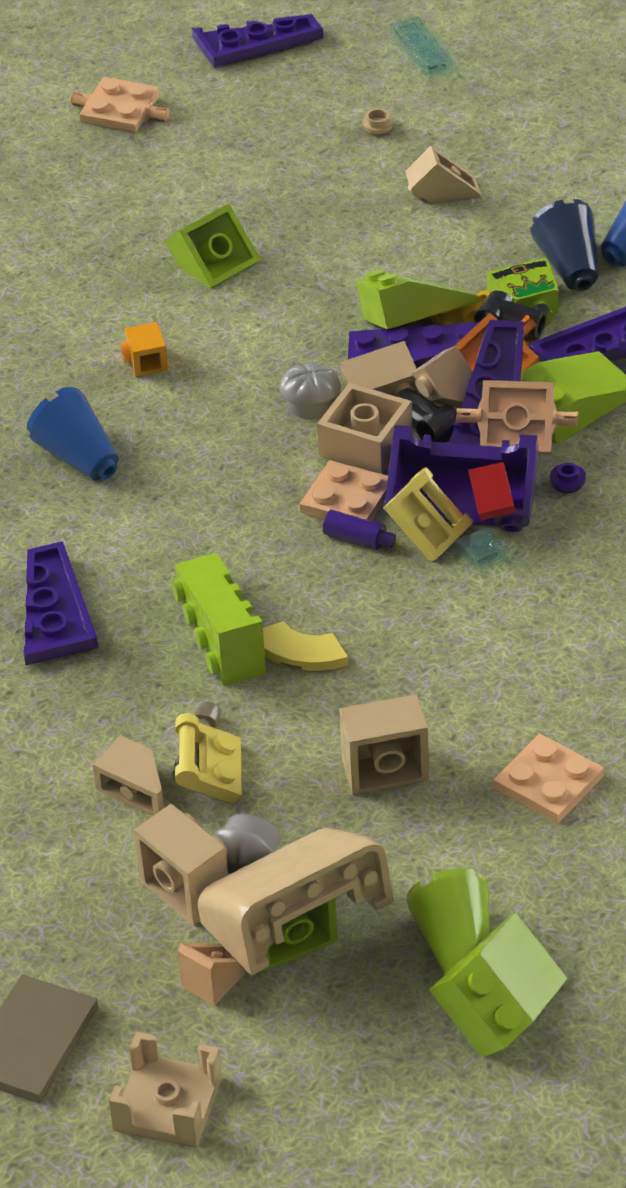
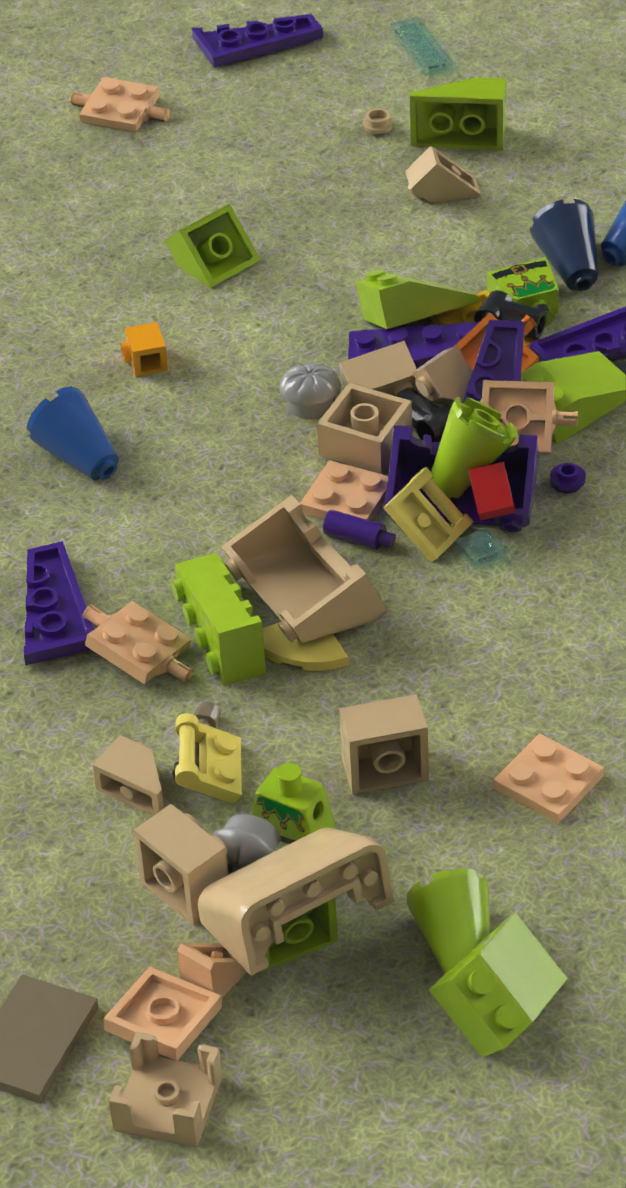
none -> light nougat plate [83,601,194,684]
none -> light nougat plate [103,966,222,1061]
none -> tan windscreen [221,495,387,644]
none -> lime torso [252,763,336,845]
none -> lime slope [409,77,507,150]
none -> lime cone [431,397,518,499]

